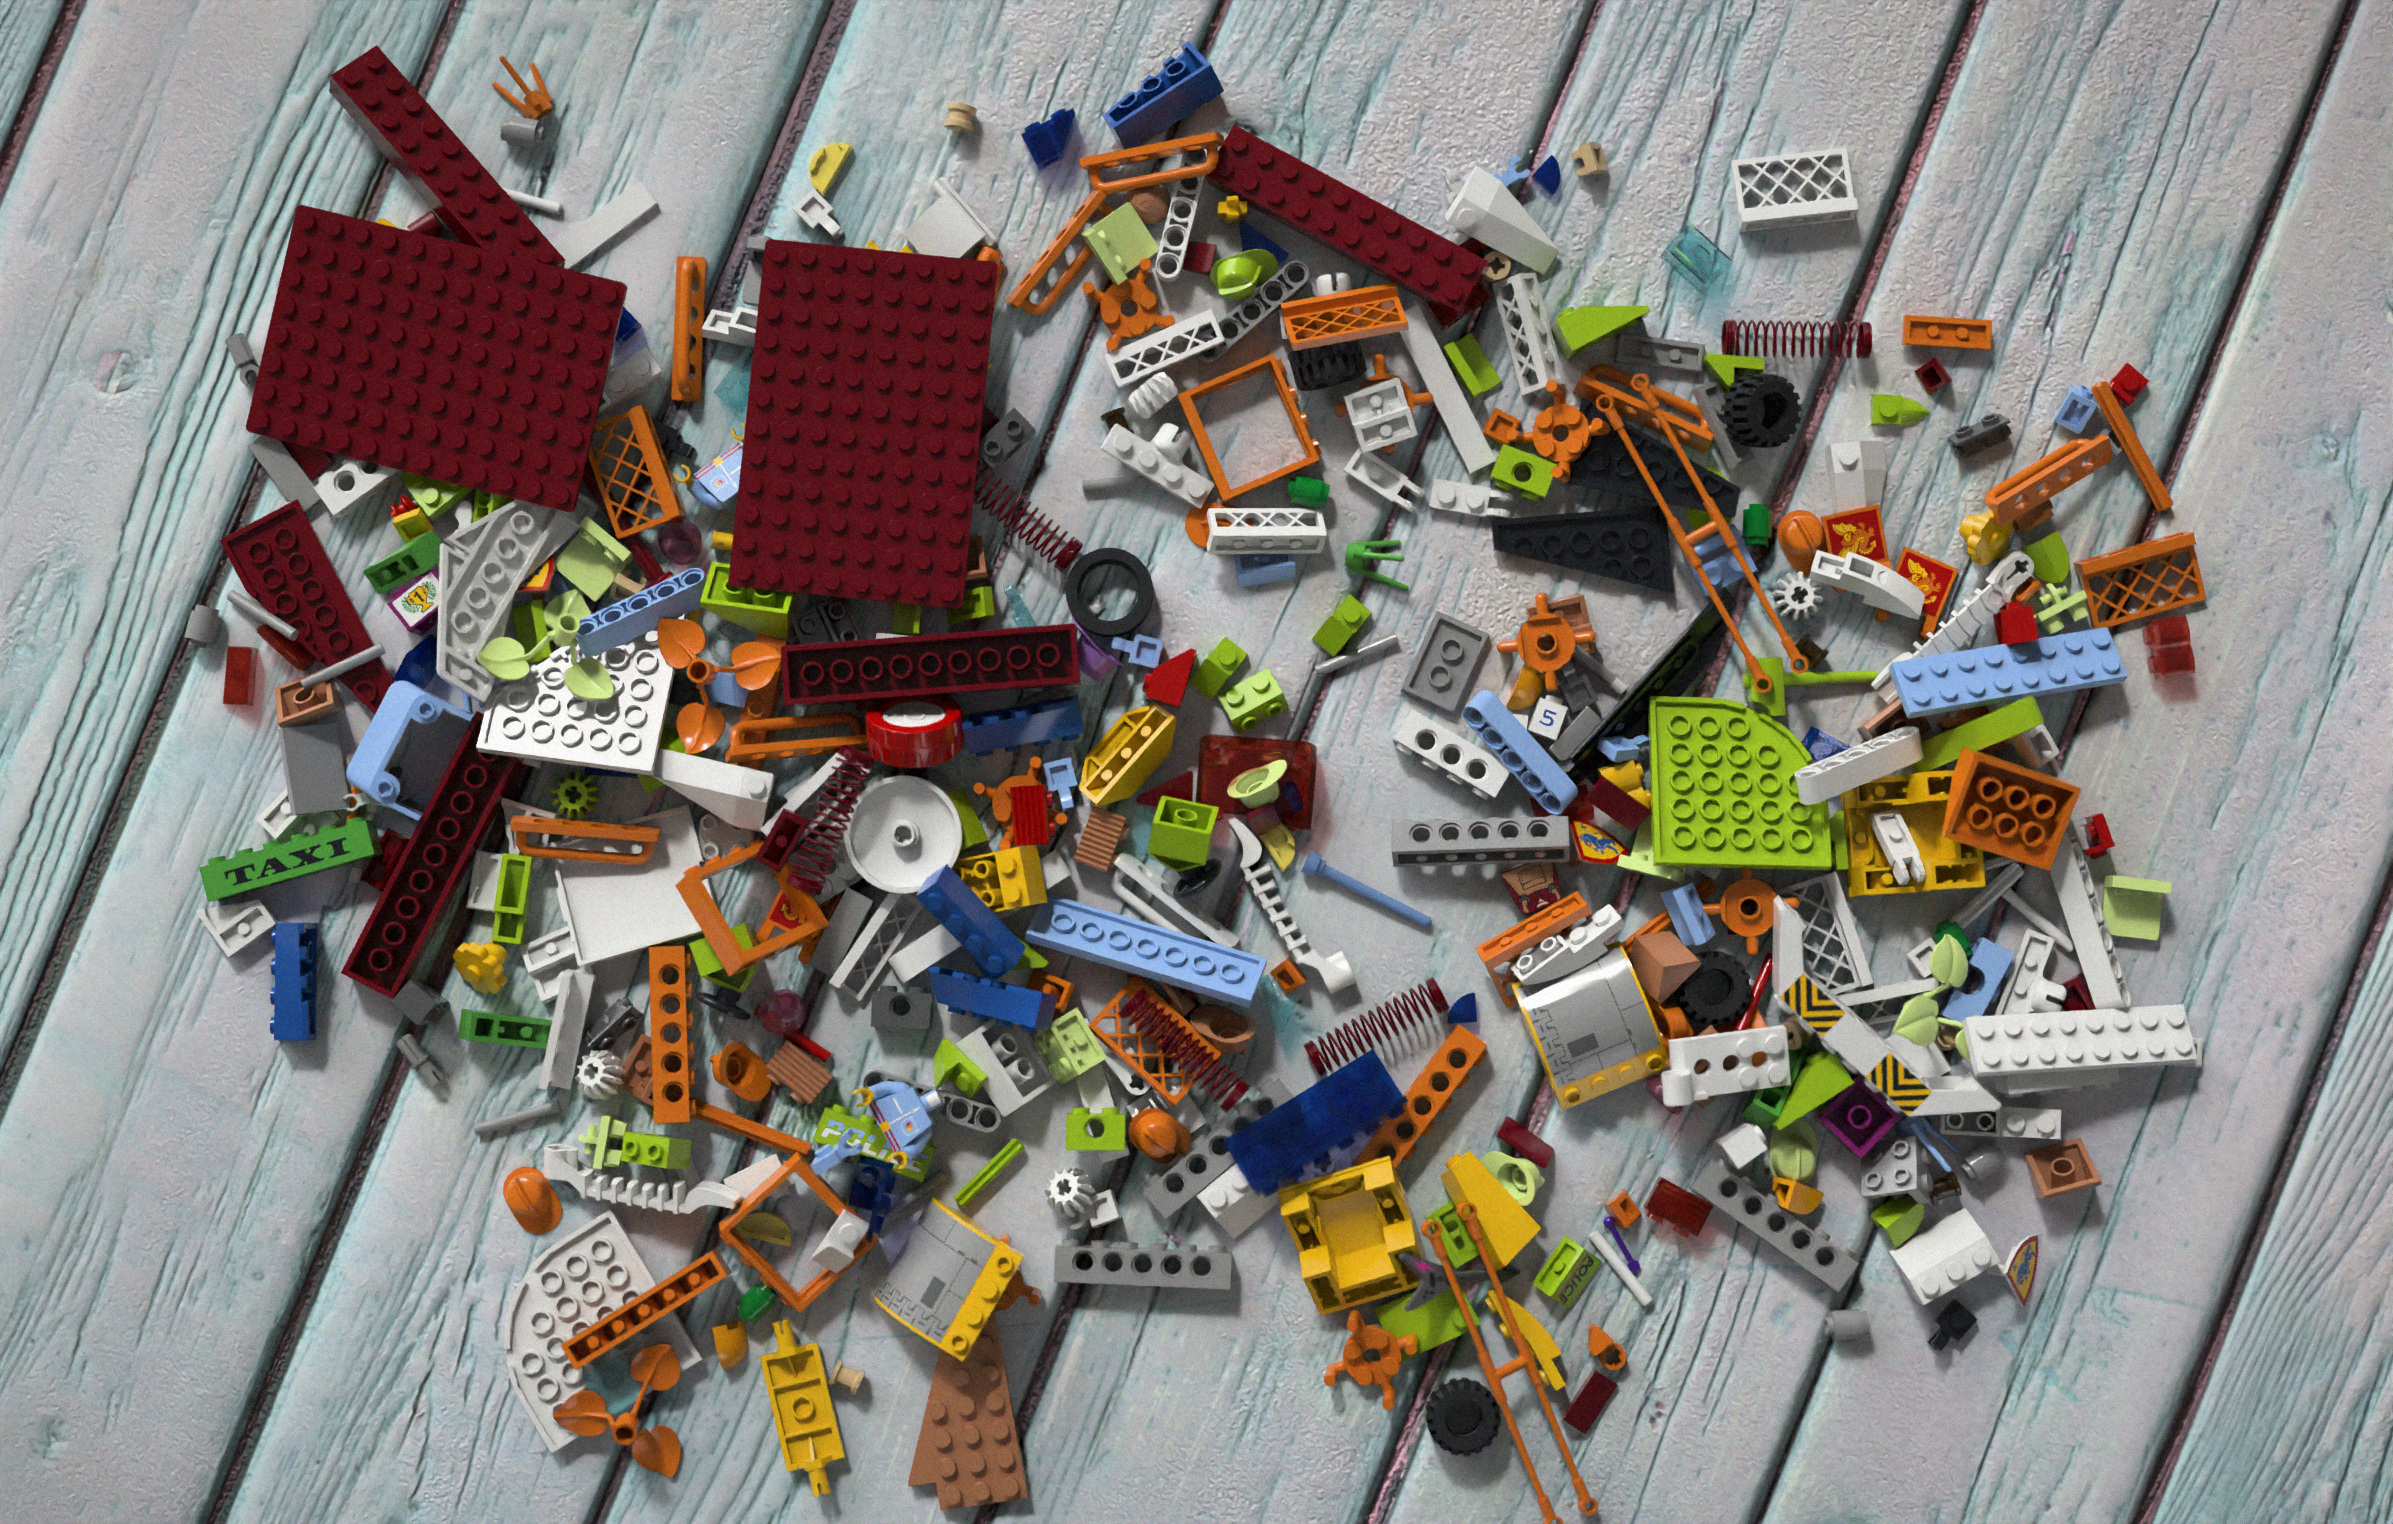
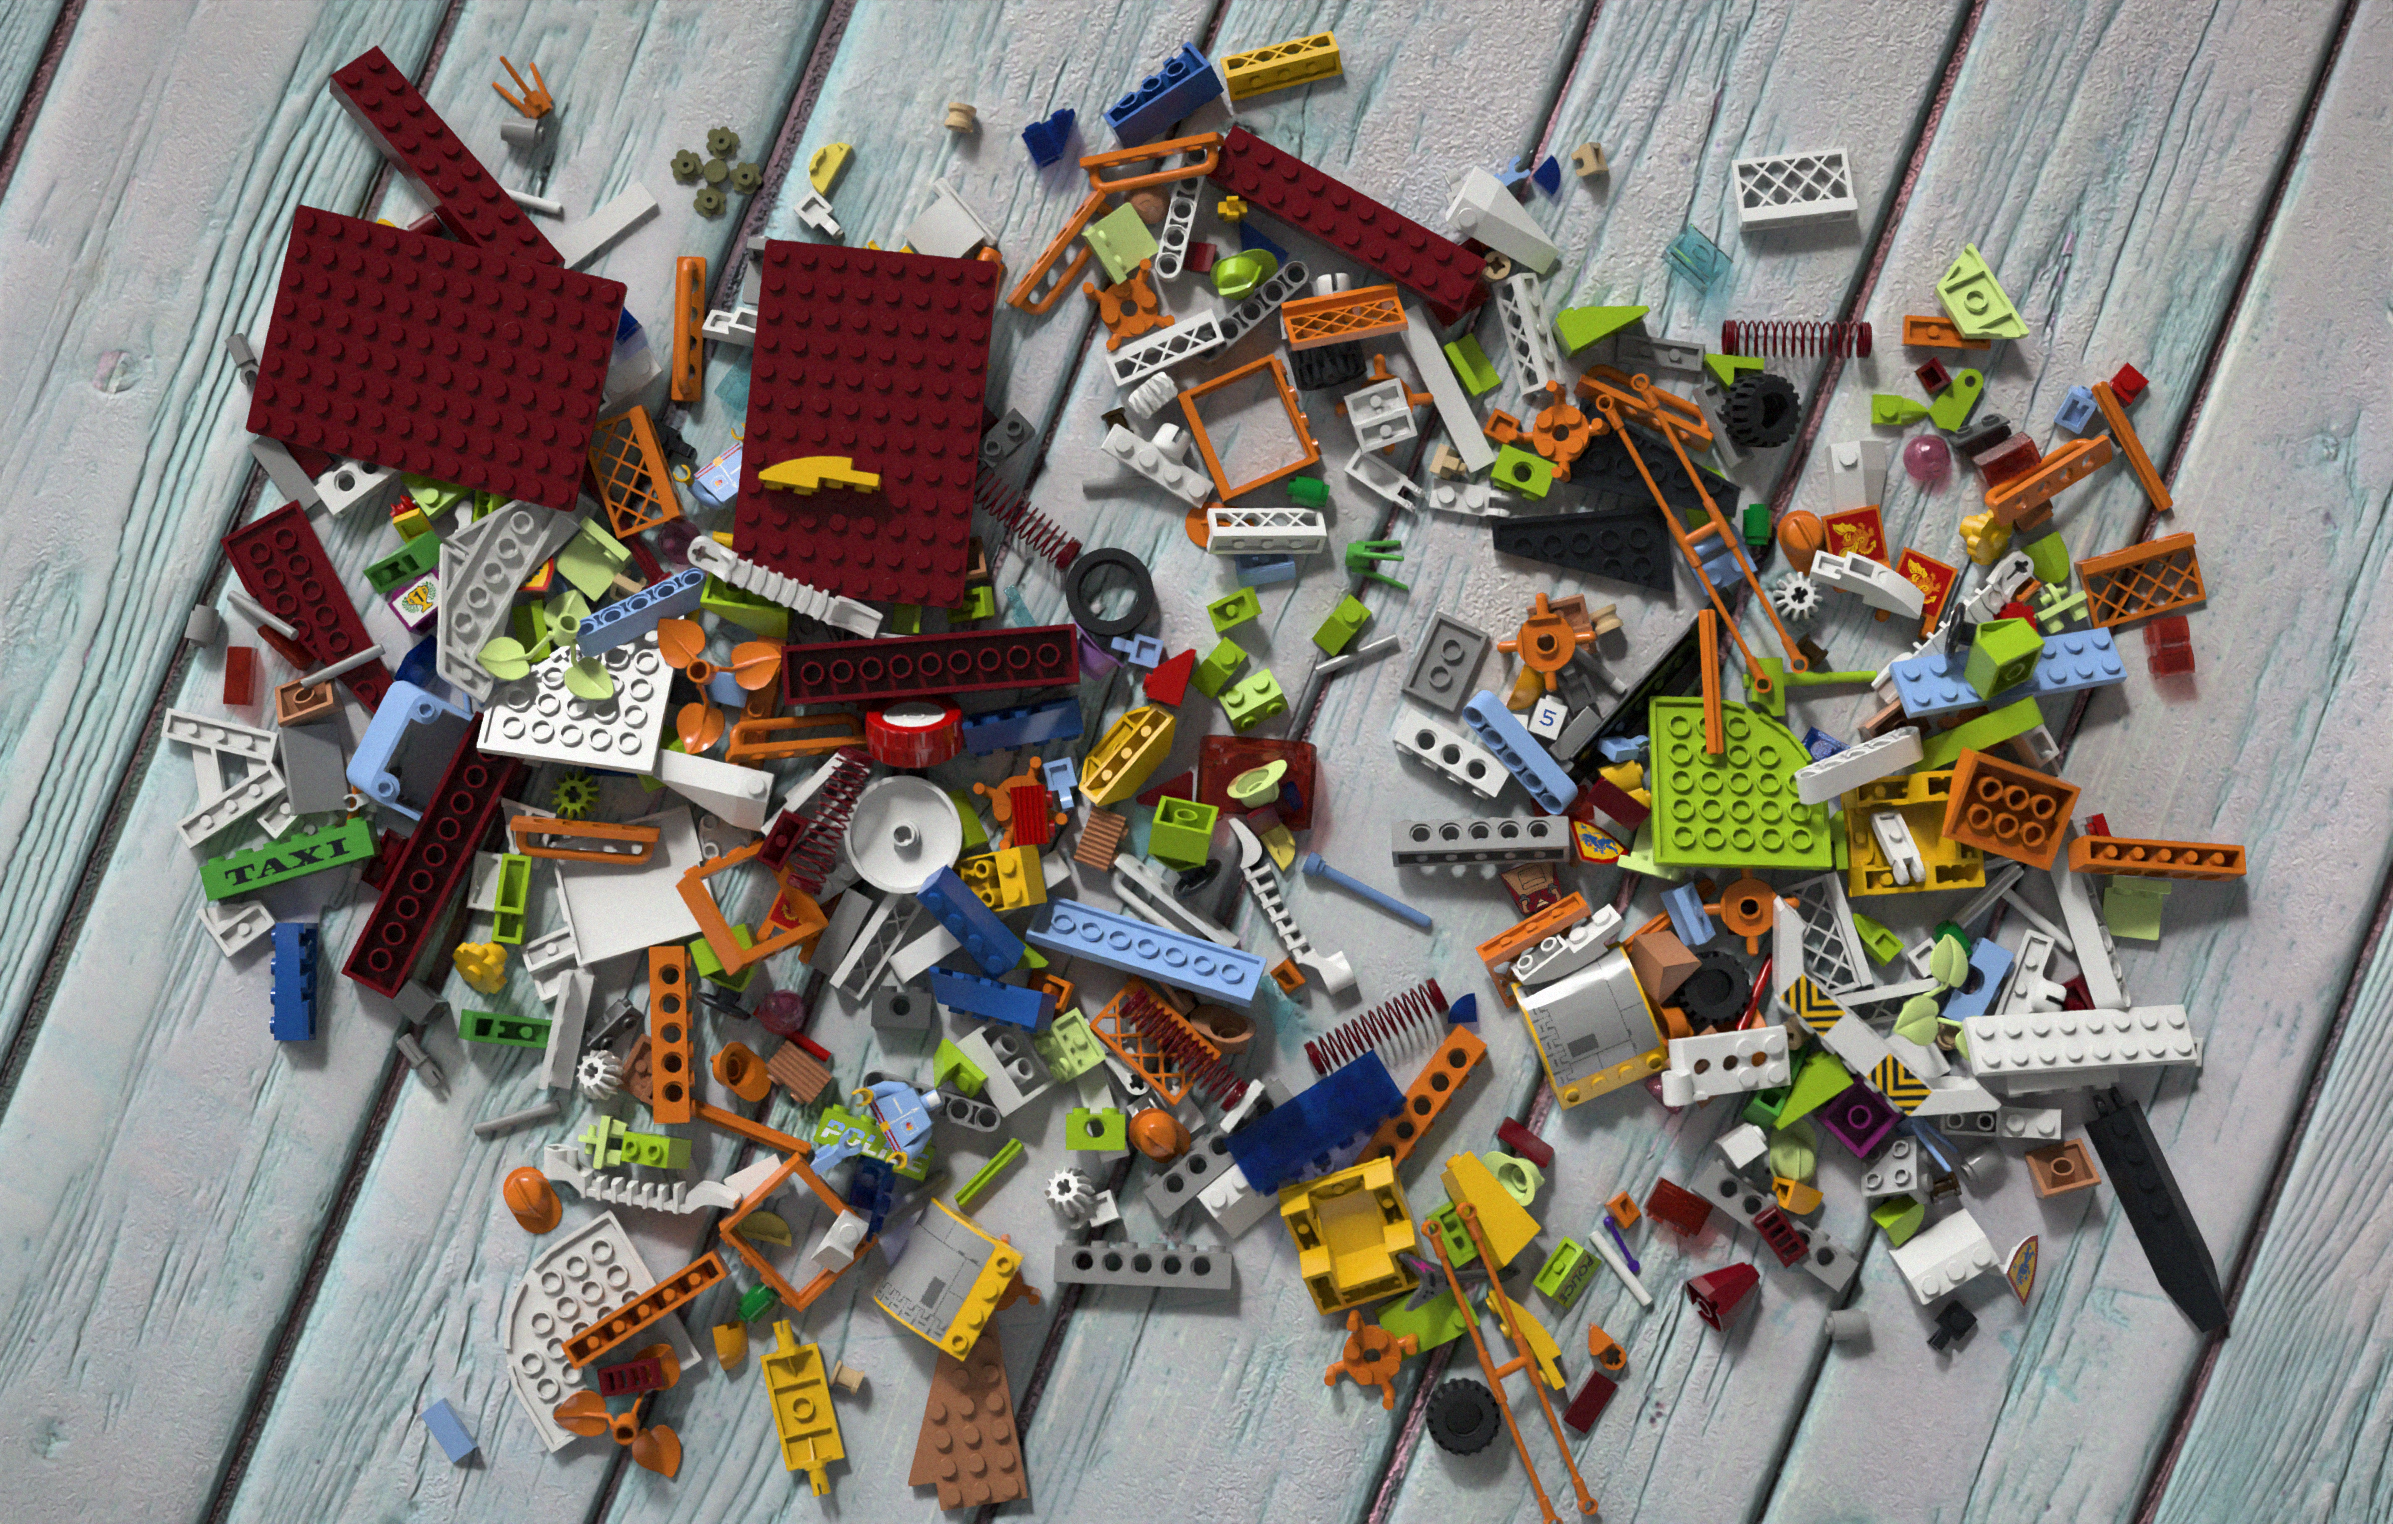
none -> white plate [161,708,287,849]
none -> light blue slope [420,1398,478,1463]
none -> dark red slope [597,1357,665,1398]
none -> olive plant [670,126,762,218]
none -> white piece [687,536,883,639]
none -> yellow slope [758,456,881,496]
none -> lime slope [1206,586,1263,633]
none -> yellow fence [1220,31,1343,101]
none -> white plate [1220,1079,1265,1133]
none -> tan tile [1429,444,1468,481]
none -> tan wheel [1588,603,1624,636]
none -> dark red cone [1684,1262,1760,1333]
none -> orange axle [1698,609,1724,755]
none -> dark red slope [1750,1203,1810,1269]
none -> lime plate [1852,913,1905,968]
none -> clear pink piece [1903,434,1951,481]
none -> lime piece [1927,368,1983,432]
none -> yellowish green wing [1934,242,2030,339]
none -> lime piece [1944,602,2045,701]
none -> clear red brick [1970,431,2042,488]
none -> orange brick [2067,835,2247,882]
none -> black hinge [2084,1086,2229,1333]

